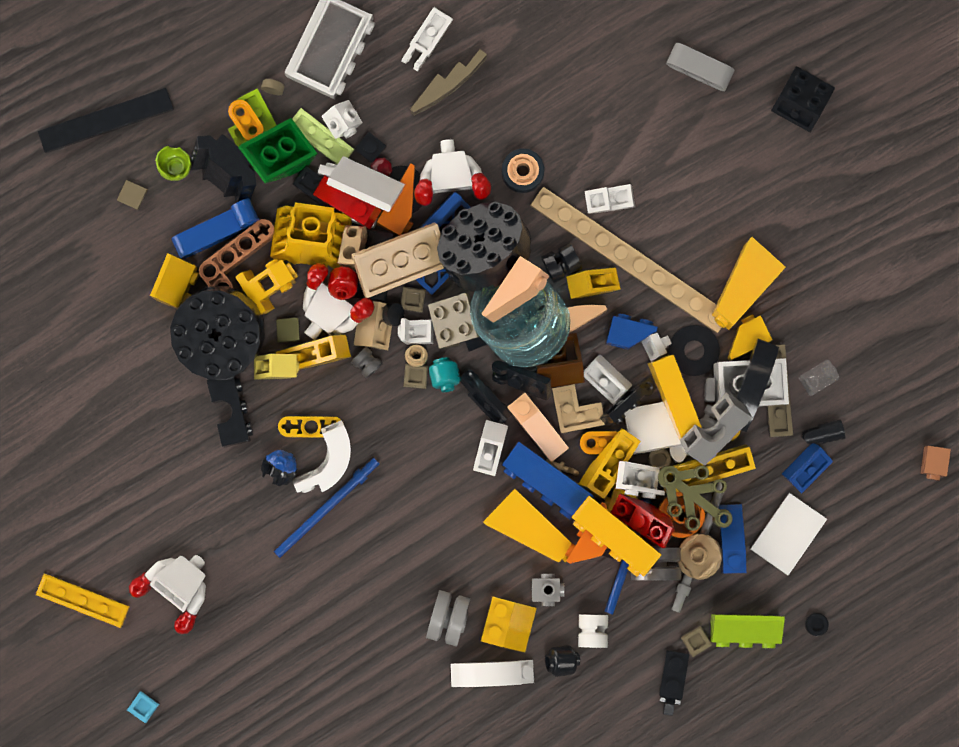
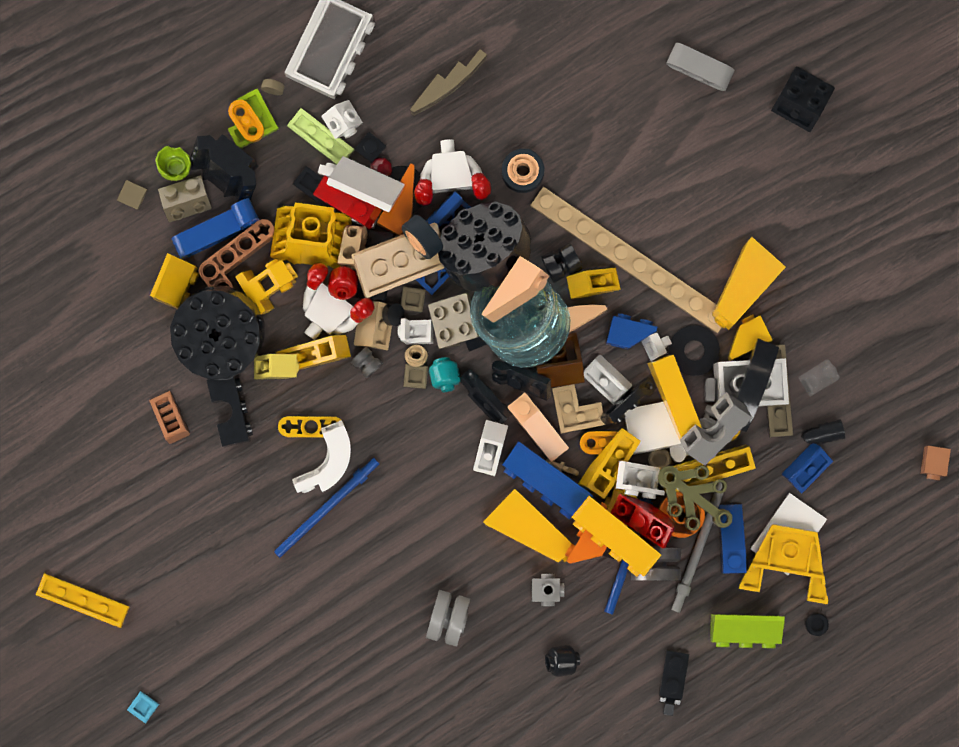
black tile [38,88,174,153] -> none
white torso [129,555,206,634] -> none
green slope [238,118,318,184] -> none
piece [261,450,297,487] -> none
olive slope [277,318,300,343] -> none
white hinge [402,7,453,71] -> none
white arch [451,660,534,687] -> none
yellow slope [481,596,537,652] -> none
white wheel [578,614,608,648] -> none
white slope [585,184,635,214] -> none
tan tile [678,534,722,580] -> none
dark tan tile [680,626,712,657] -> none
none -> nougat slope [149,391,190,444]
none -> dark tan bracket [158,175,212,222]
none -> black wheel [402,215,443,259]
none -> yellow wing [738,524,828,604]

